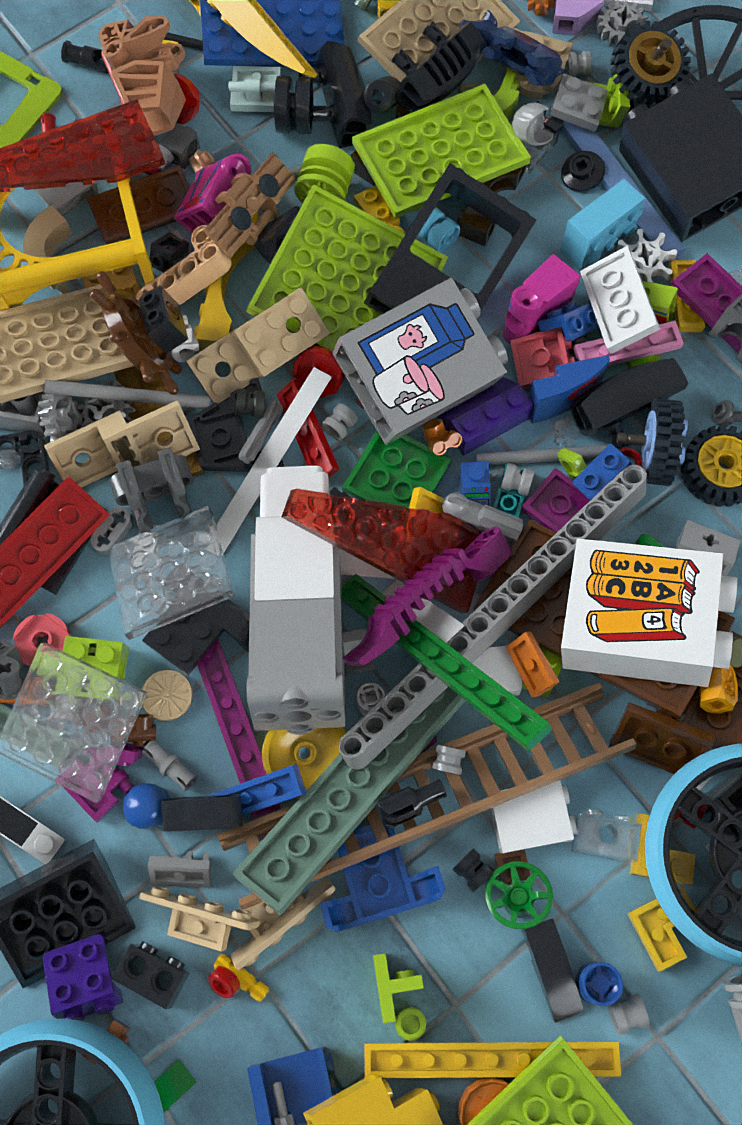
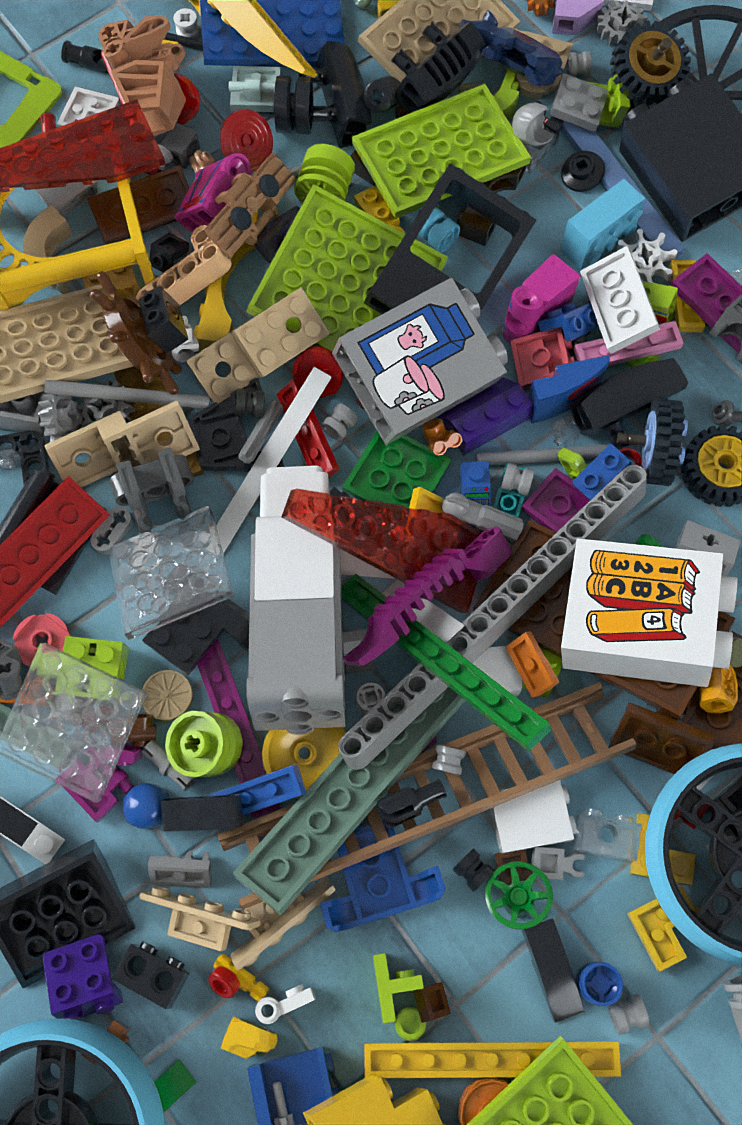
none -> white plate [57,87,121,132]
none -> lime wheel [165,711,243,777]
none -> white wheel [173,8,199,39]
none -> red shield [220,109,273,171]
none -> yellow rock [221,1016,278,1059]
none -> white plate [255,984,316,1024]
none -> reddish brown plate [413,982,451,1023]
none -> light grey plate [530,847,585,880]

